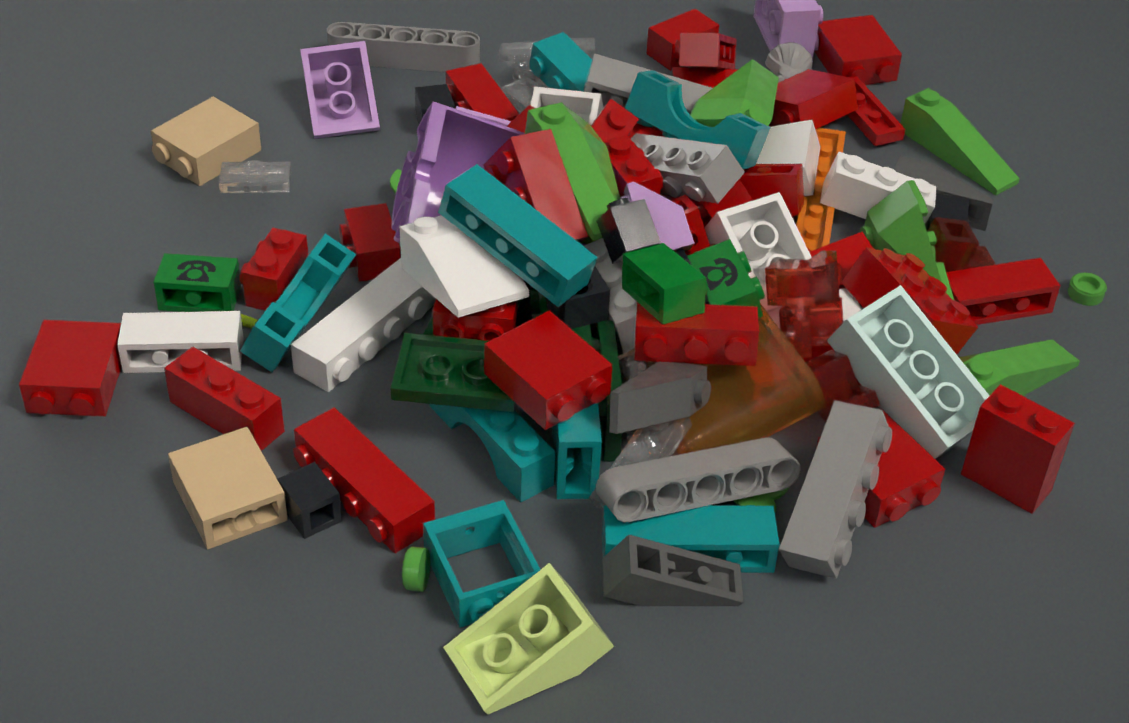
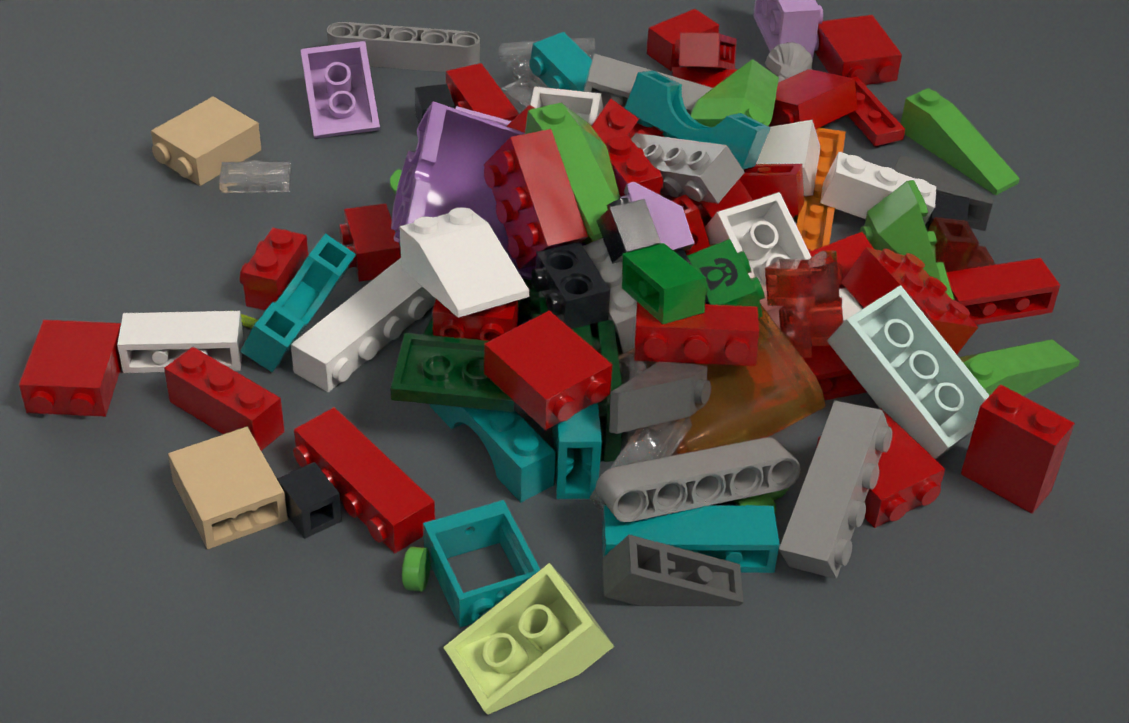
green brick [153,253,241,312] -> none
teal brick [438,164,598,307] -> none
clear red brick [797,350,880,422] -> none
bright green tile [1067,272,1107,306] -> none

